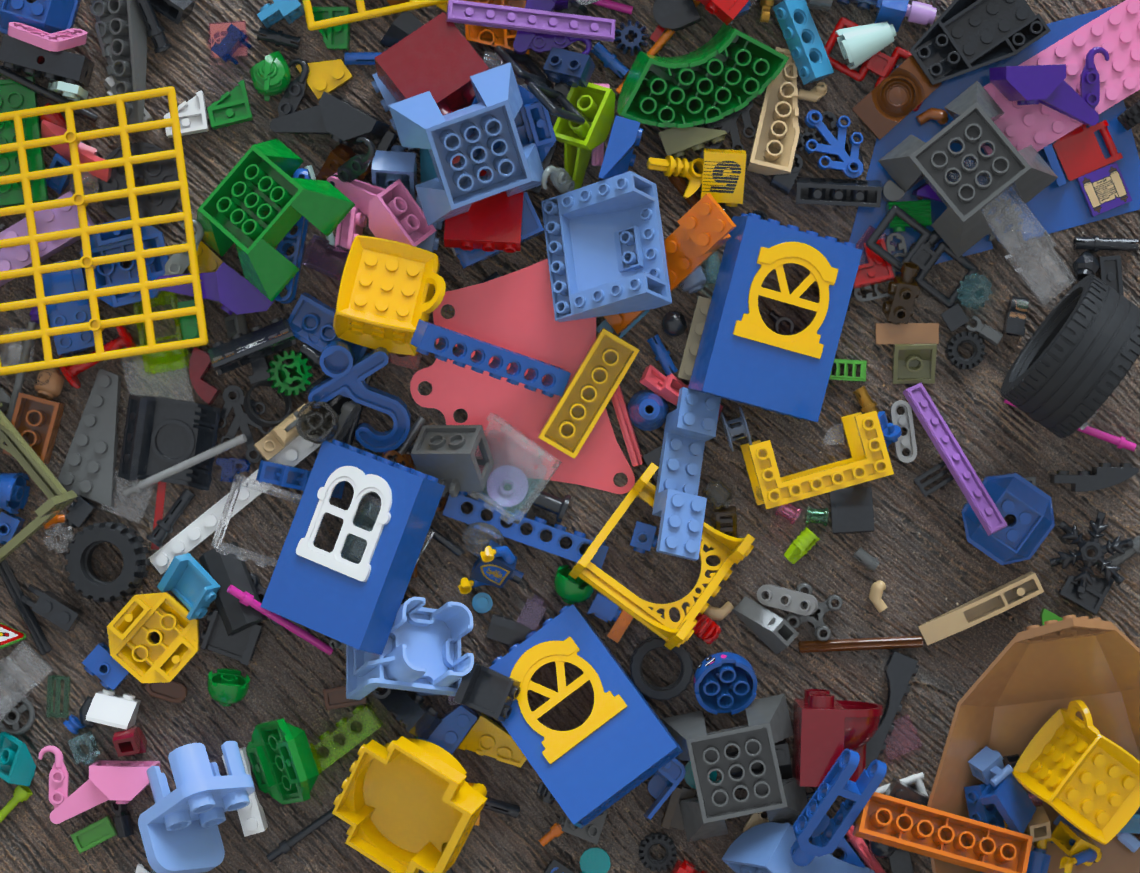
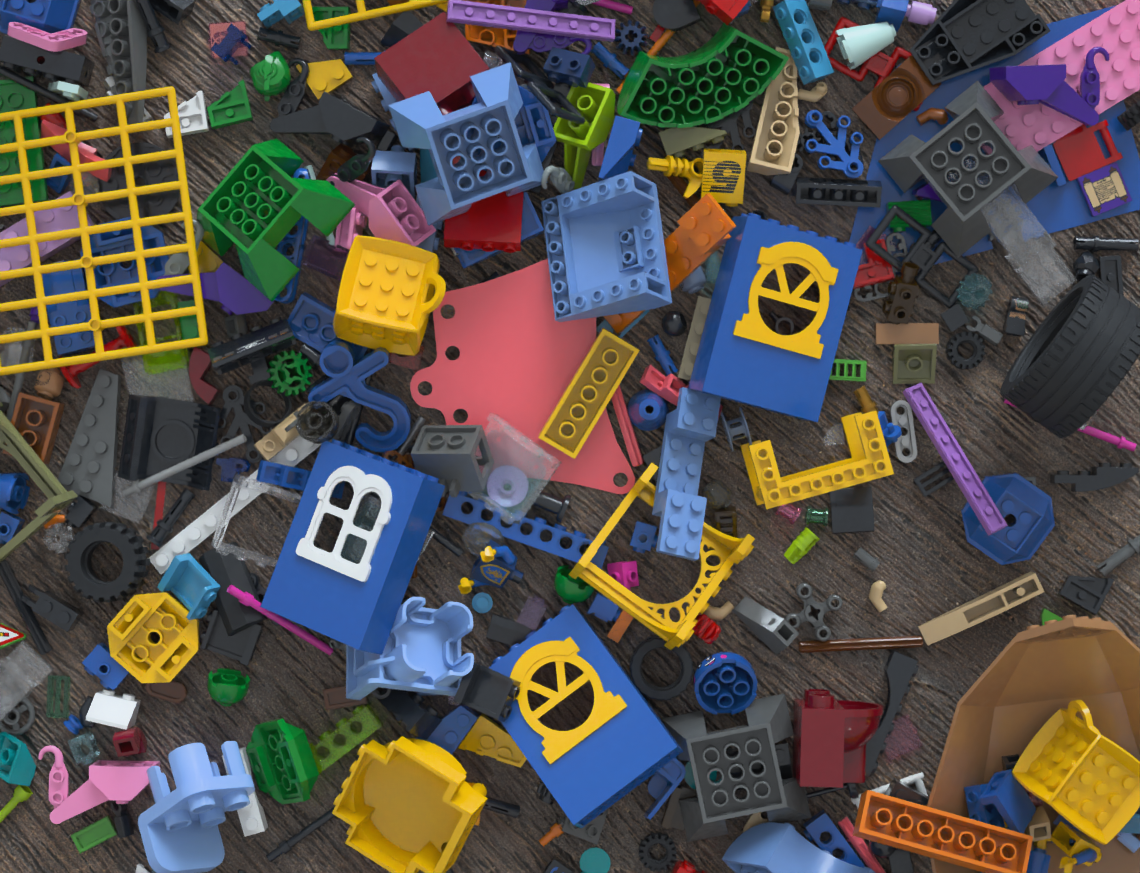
blue brick [410,319,571,397] -> none
light grey plate [757,584,818,616] -> none
blue piece [790,748,887,867] -> none
dark grey brick [881,180,905,203] -> none
medium blue brick [968,746,1014,787] -> none
black piece [1049,512,1134,594] -> none
none -> dark pink brick [607,561,639,591]

